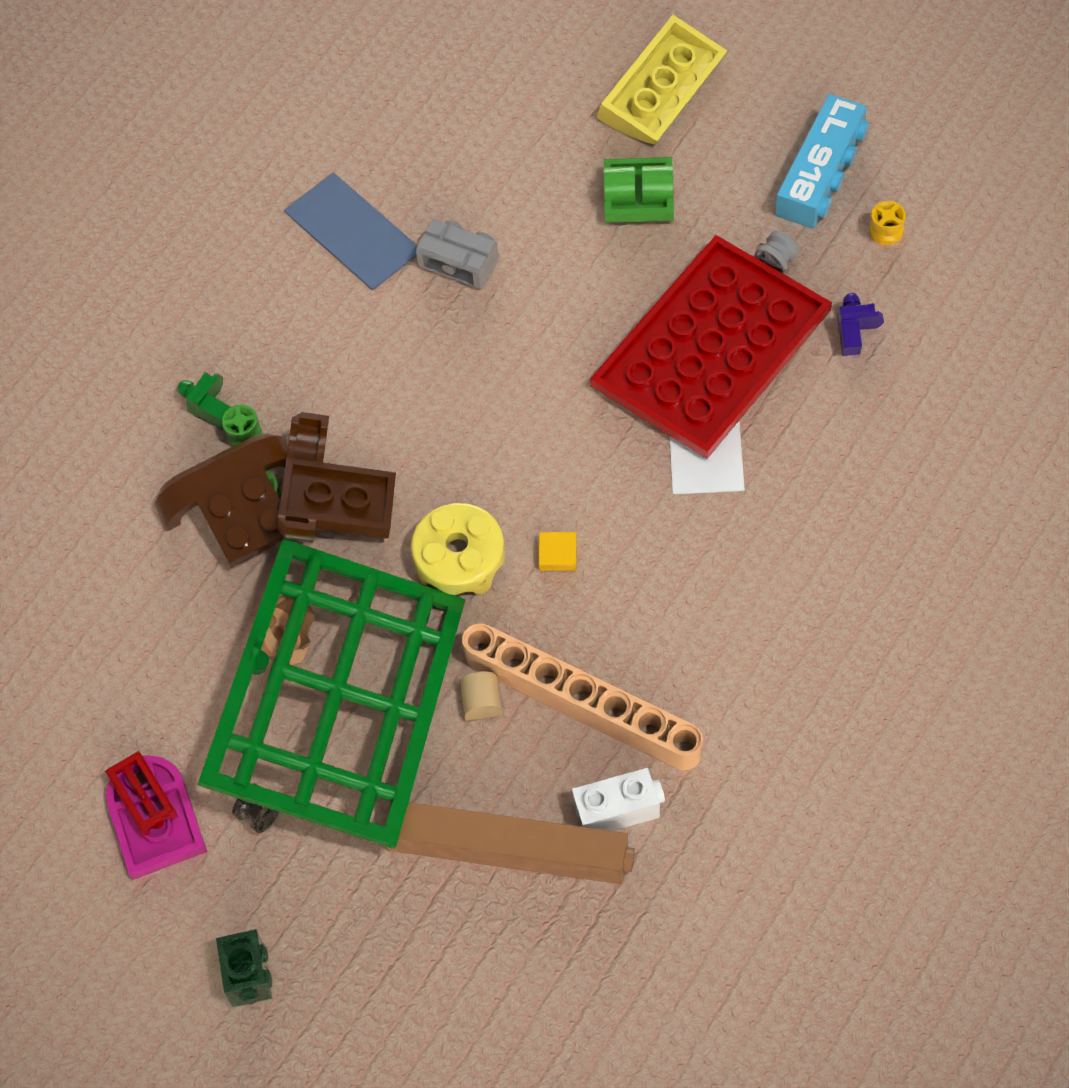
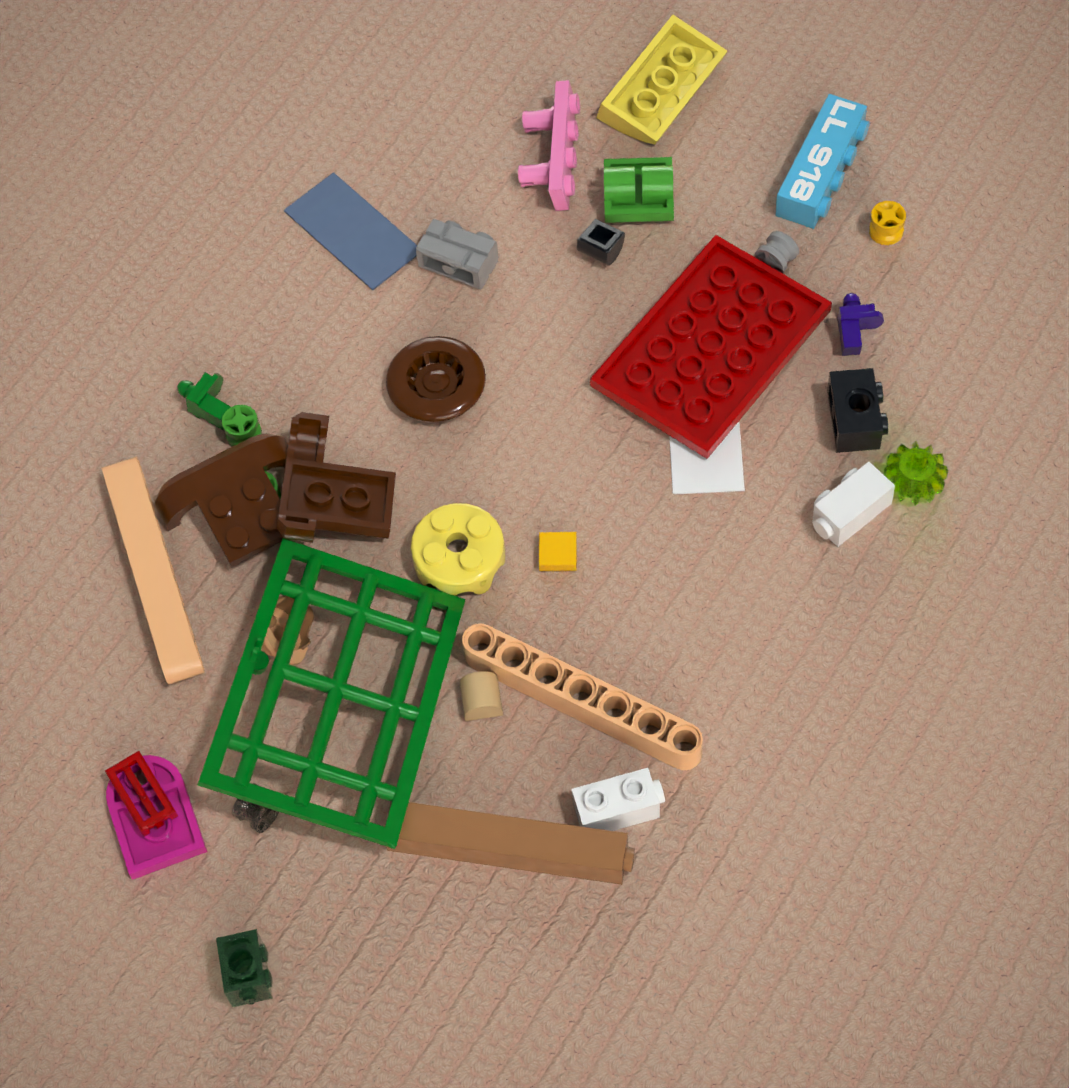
none -> light nougat beam [102,456,205,685]
none -> reddish brown wheel [386,336,486,422]
none -> bright pink plate [518,80,580,211]
none -> black brick [577,219,625,265]
none -> white brick [812,462,895,547]
none -> black brick [827,368,888,453]
none -> clear neon green gear [883,441,948,506]

